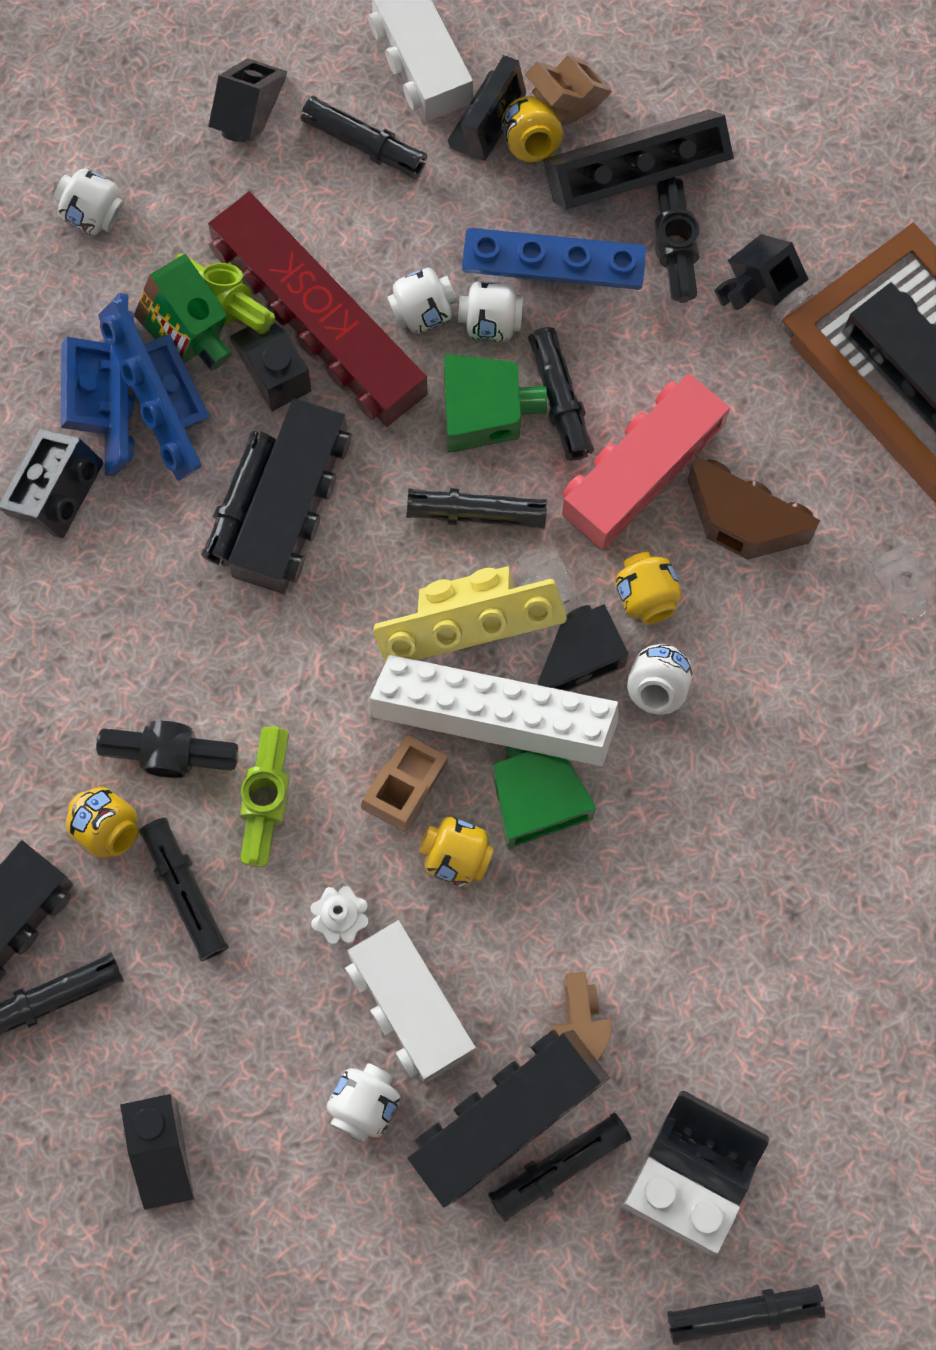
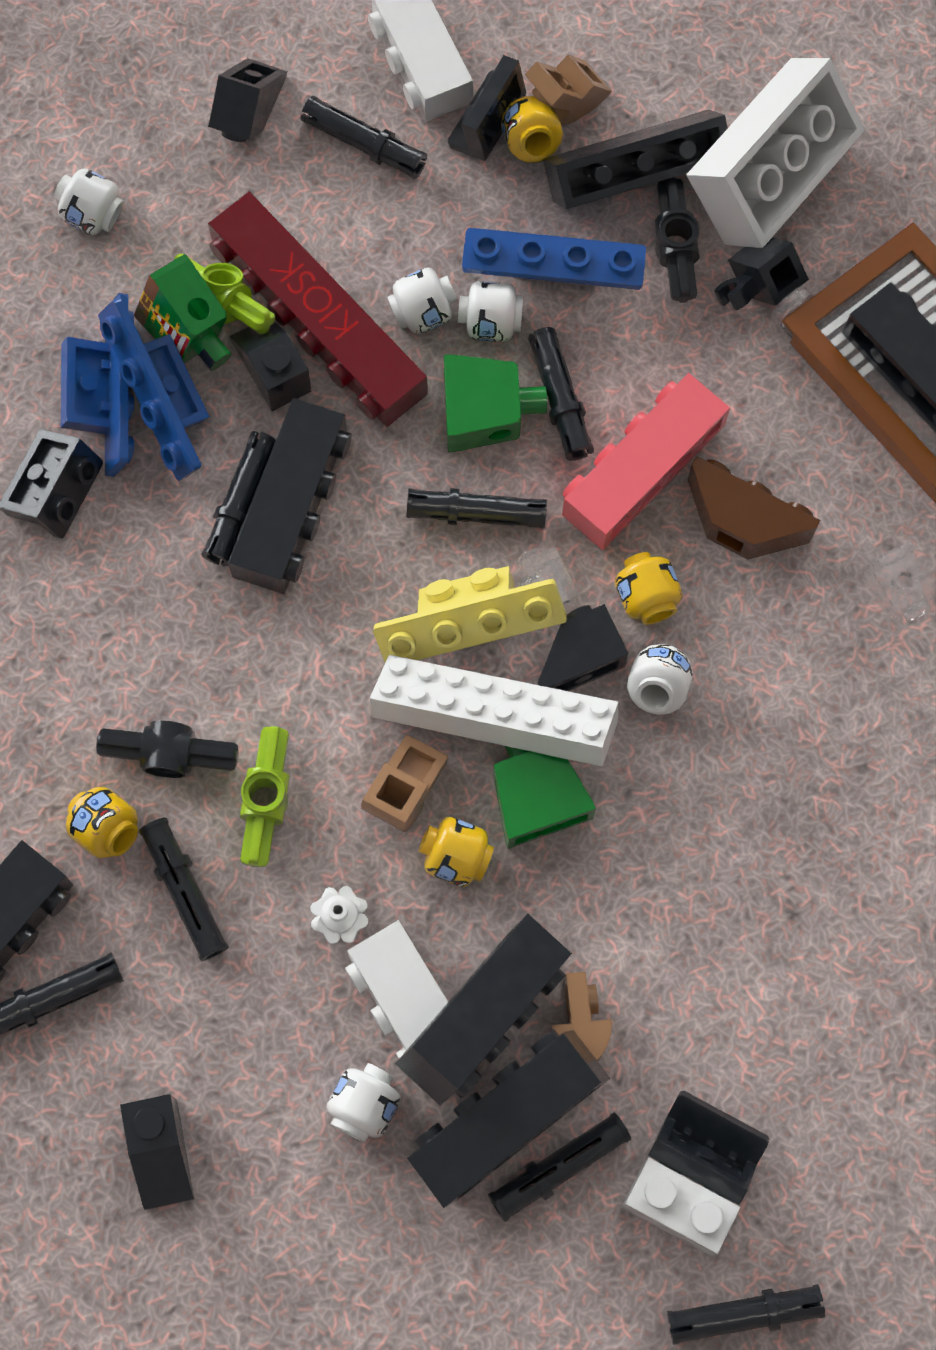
none -> black brick [395,914,572,1105]
none -> white brick [687,58,865,248]

